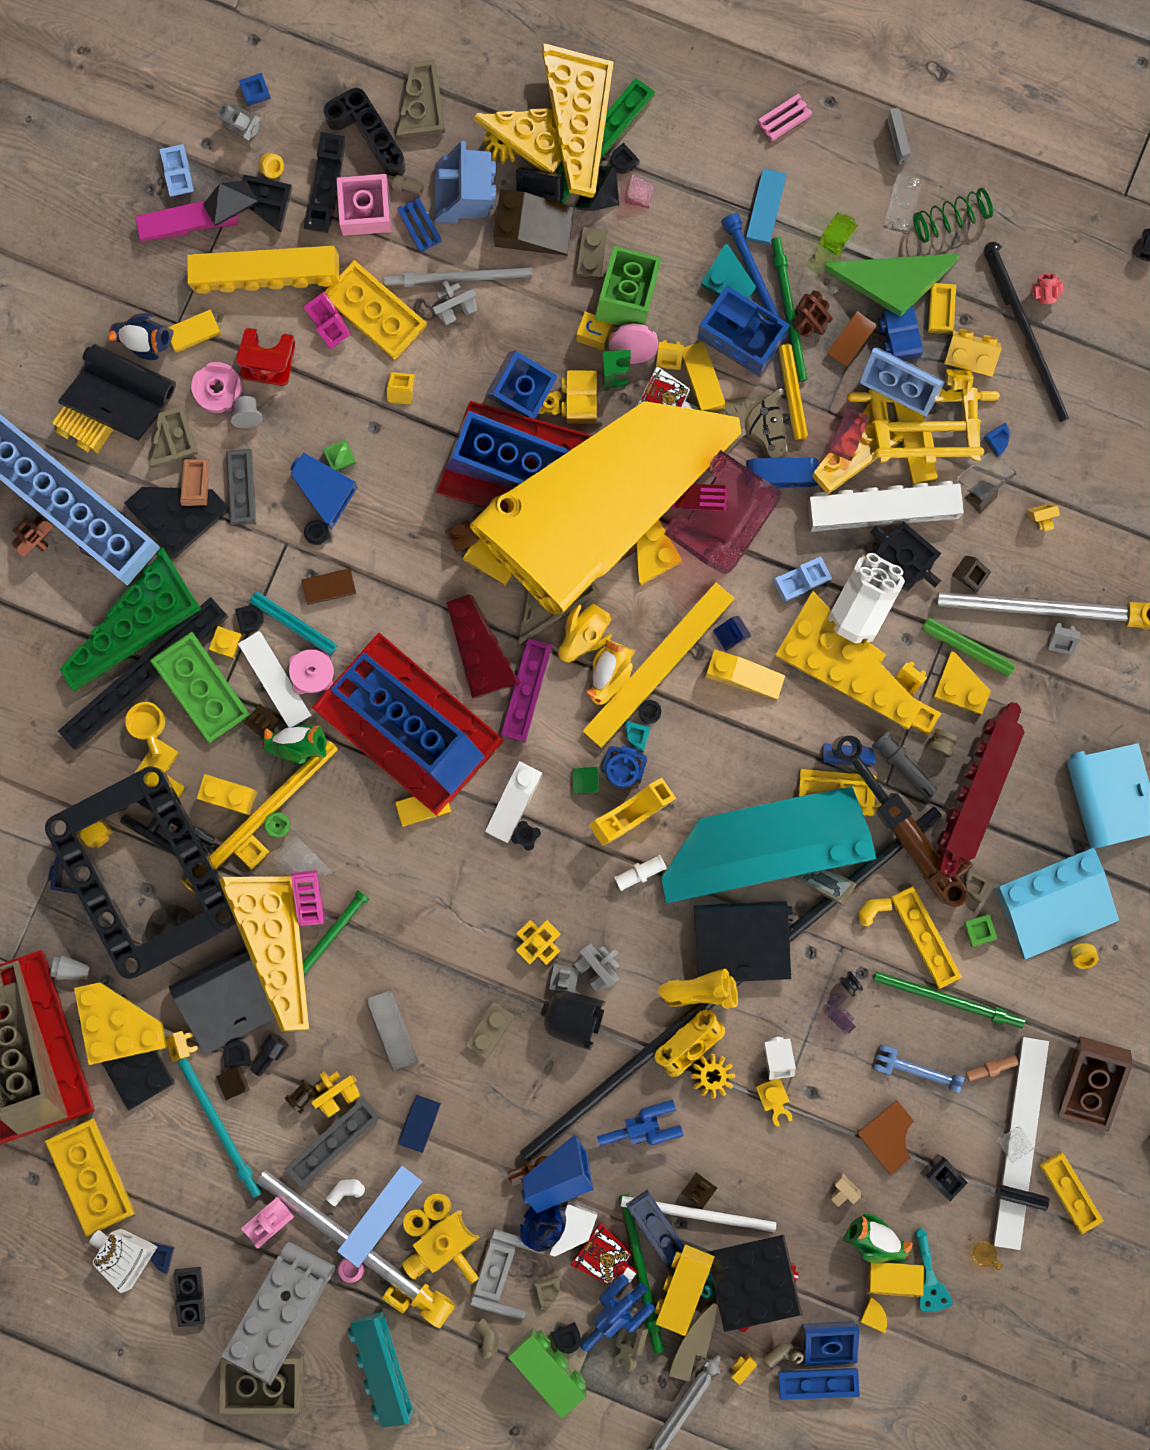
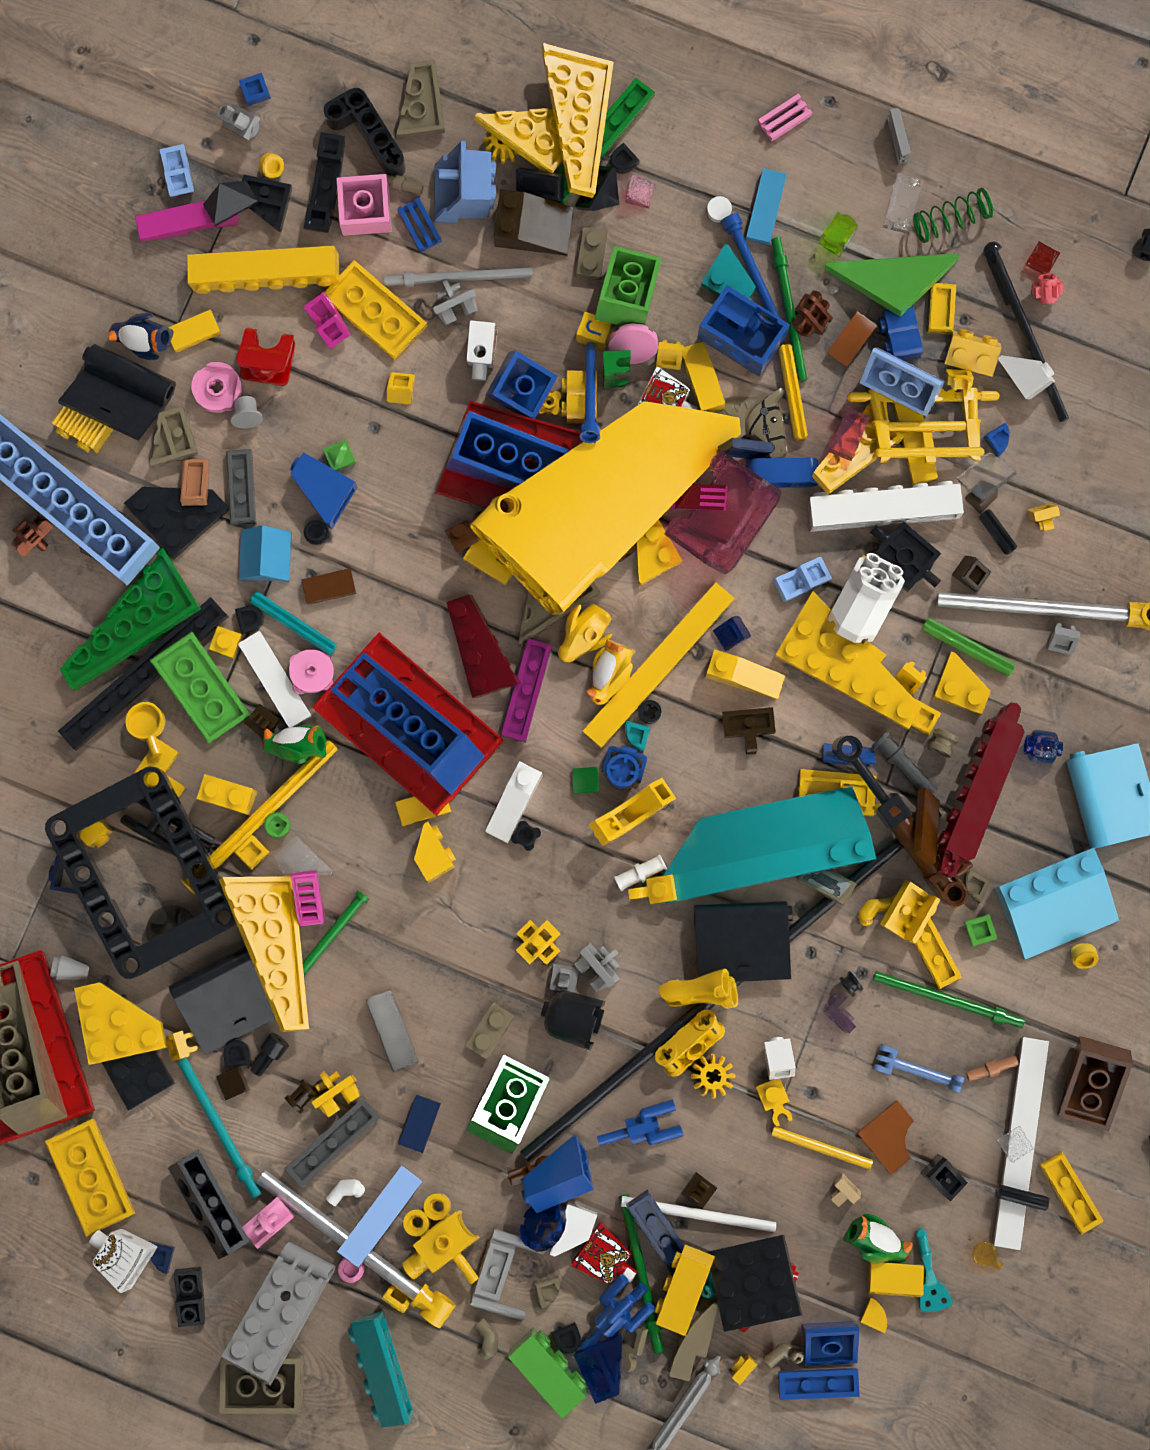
none -> black brick [168,1149,250,1260]
none -> dark azure slope [239,525,292,582]
none -> yellow slope [414,822,456,883]
none -> green slope [466,1055,550,1154]
none -> white torso [467,320,498,381]
none -> clear blue wing [574,1334,623,1404]
none -> blue piece [580,342,600,443]
none -> yellow plate [628,875,677,904]
none -> white tile [707,196,732,223]
none -> tile [718,438,774,459]
none -> dark brown plate [722,707,776,755]
none -> yellow bar [771,1126,873,1170]
none -> yellow bracket [880,880,940,944]
none -> reddish brown tile [913,787,940,866]
none -> black axle [979,509,1017,555]
none -> white slope [998,355,1055,399]
none -> clear blue head [1023,729,1063,764]
none -> clear red tile [1025,241,1060,274]

